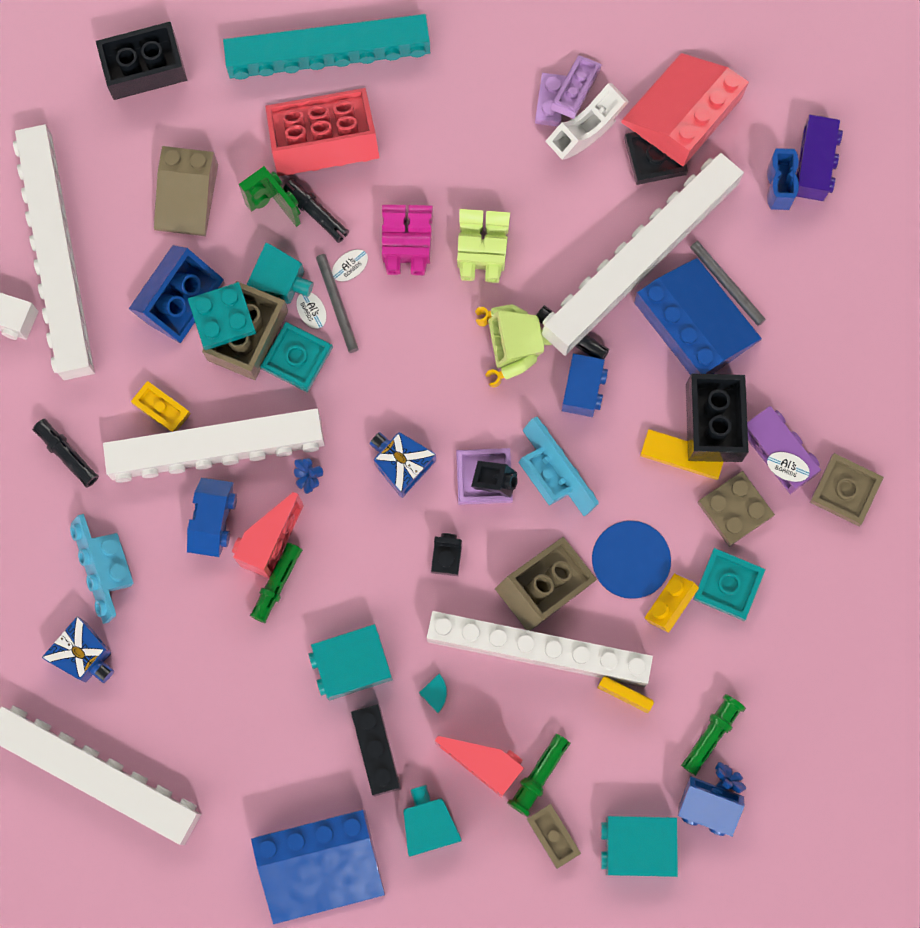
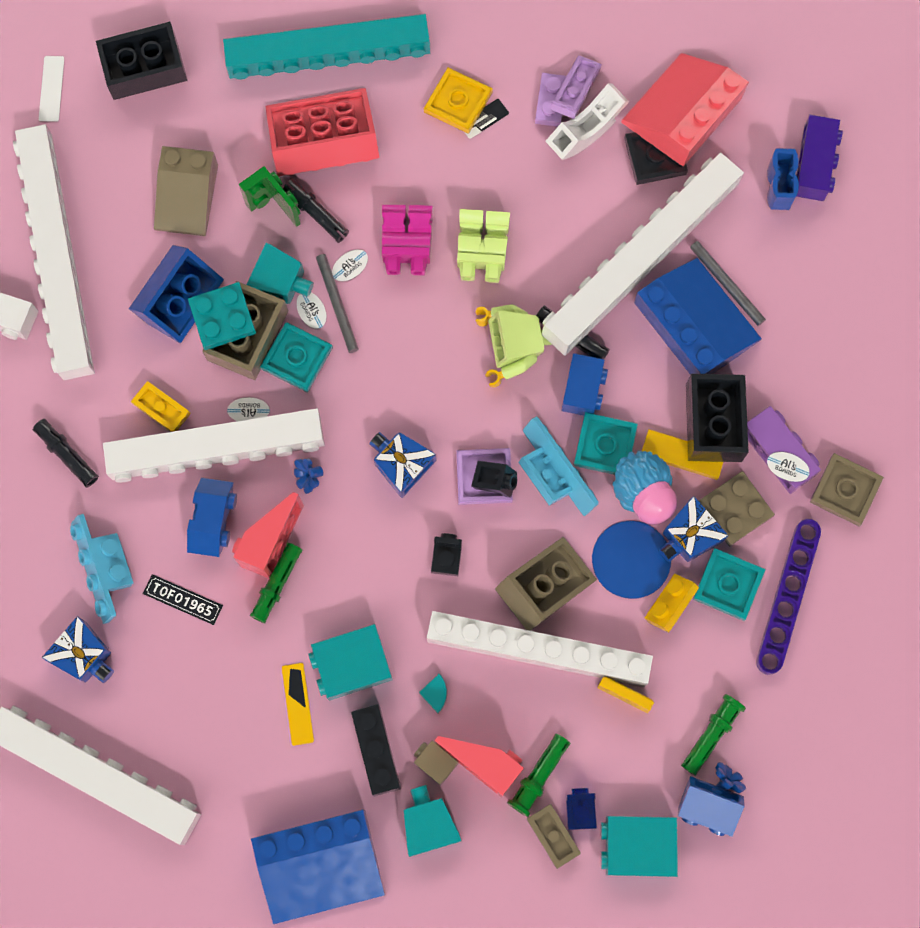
none -> white sticker [39,56,64,122]
none -> black sticker [143,574,223,625]
none -> white sticker [227,397,270,421]
none -> yellow sticker [282,663,314,746]
none -> dark tan brick [414,741,459,786]
none -> yellow tile [423,67,493,134]
none -> sticker [464,99,509,139]
none -> clear blue bracket [565,788,597,830]
none -> teal plate [574,412,638,475]
none -> hair [612,450,677,525]
none -> torso [659,496,729,562]
none -> dark purple beam [756,519,821,675]

